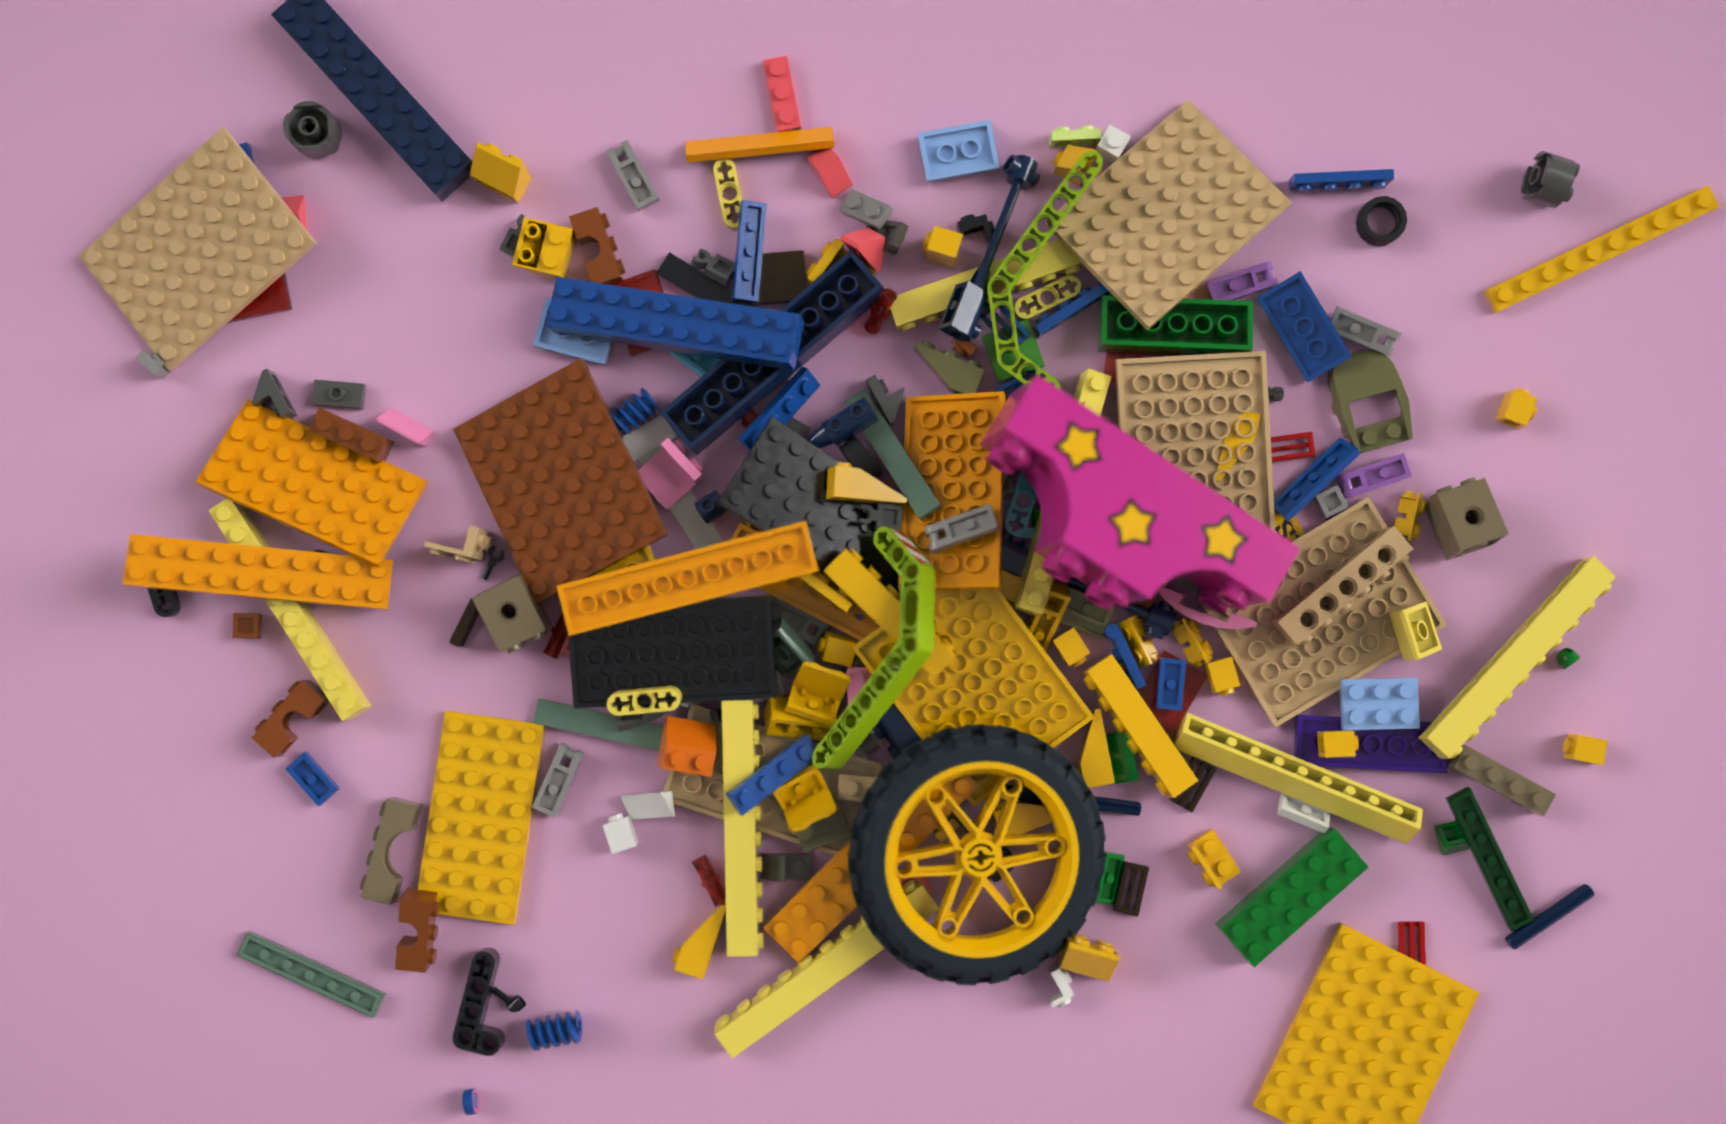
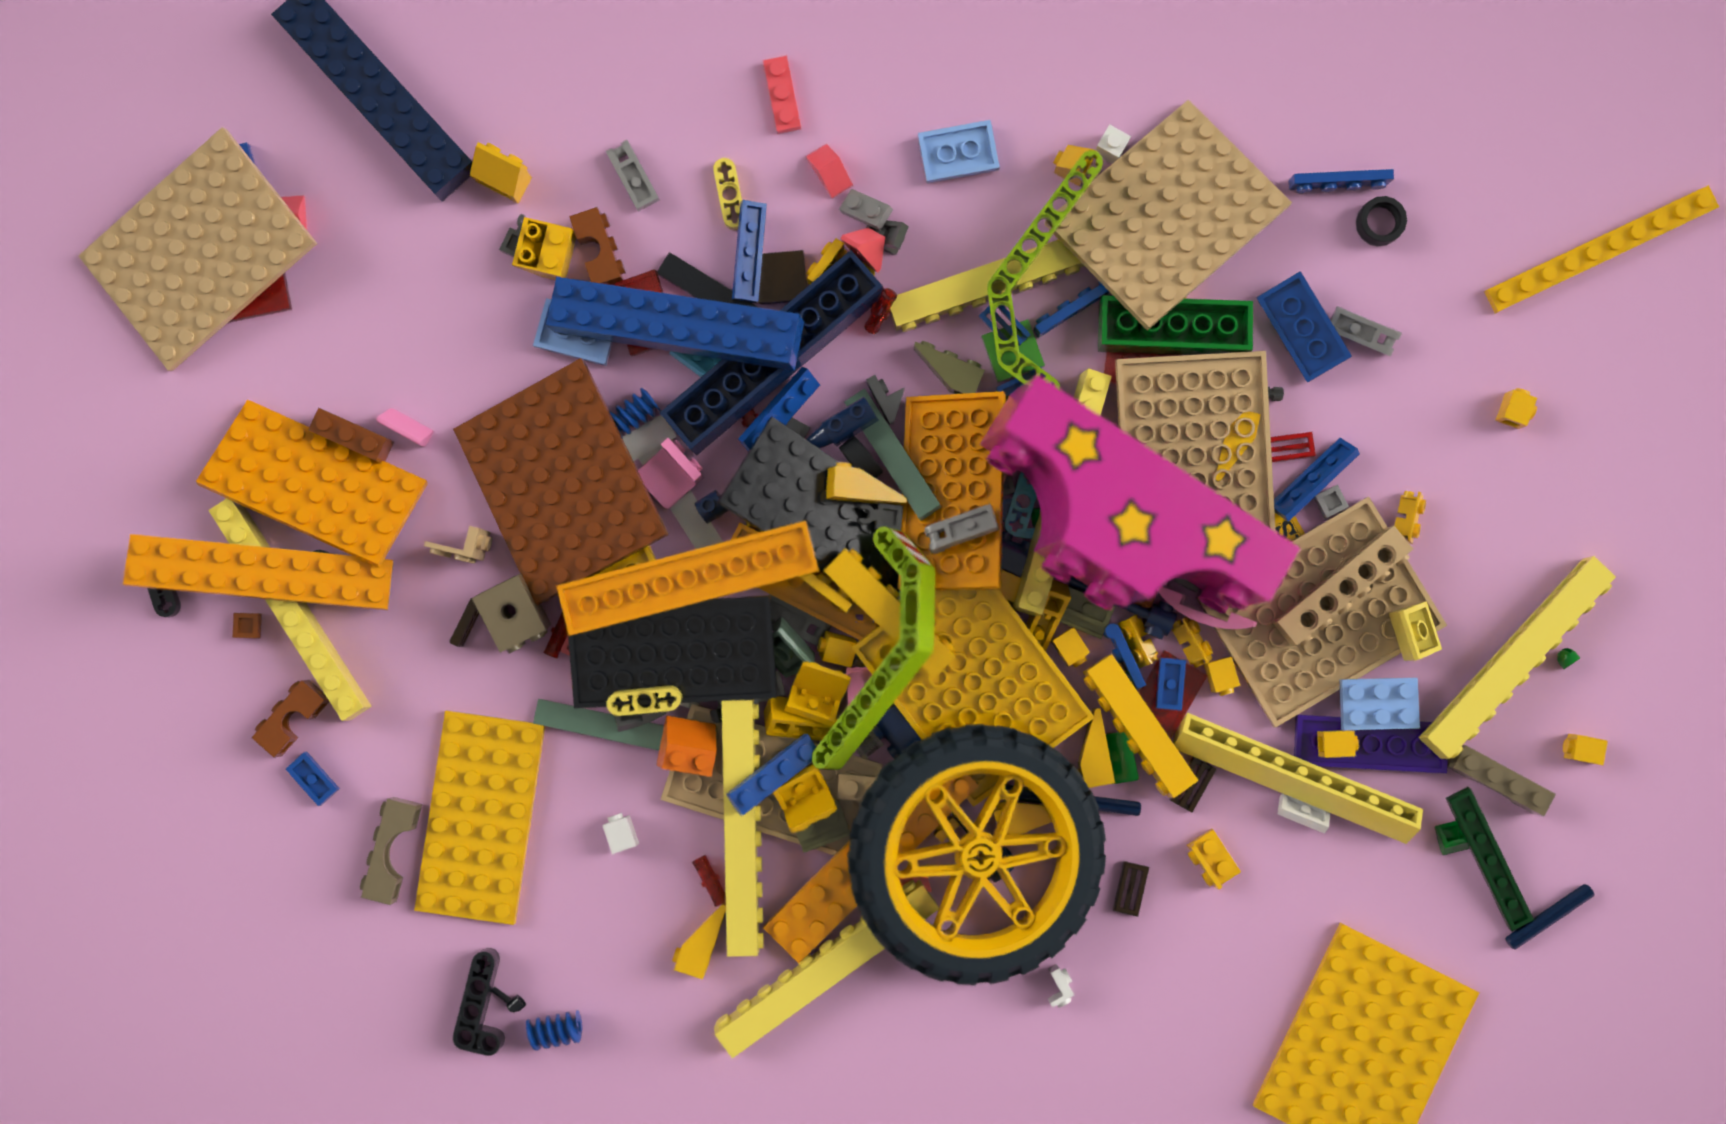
light grey plate [136,350,170,379] -> none
sand green tile [236,931,386,1018] -> none
dark grey slope [252,369,298,419] -> none
dark grey brick [283,101,342,158] -> none
dark grey plate [312,379,366,409] -> none
dark orange arch [395,888,440,973] -> none
blue tile [462,1088,479,1116] -> none
black hand [481,545,505,580] -> none
light grey plate [532,743,585,818] -> none
white slope [621,791,675,820] -> none
light orange tile [686,127,834,163] -> none
dark grey plate [691,249,735,286] -> none
dark grey slope [761,853,812,882] -> none
yellow brick [922,225,963,269] -> none
dark blue bar [939,155,1040,342] -> none
dark orange plate [952,338,978,359] -> none
black bracket [956,214,995,244] -> none
light yellow beam [1014,275,1081,321] -> none
yellowish green plate [1049,126,1101,148] -> none
yellow slope [1057,933,1120,982] -> none
green slope [1096,851,1125,905] -> none
medium lavender plate [1205,261,1278,300] -> none
green brick [1215,826,1369,968] -> none
olive slope [1328,350,1413,454] -> none
medium lavender plate [1336,453,1412,499] -> none
red tile [1398,921,1426,965] -> none
dark tan brick [1425,477,1509,561] -> none
dark grey brick [1521,151,1580,208] -> none

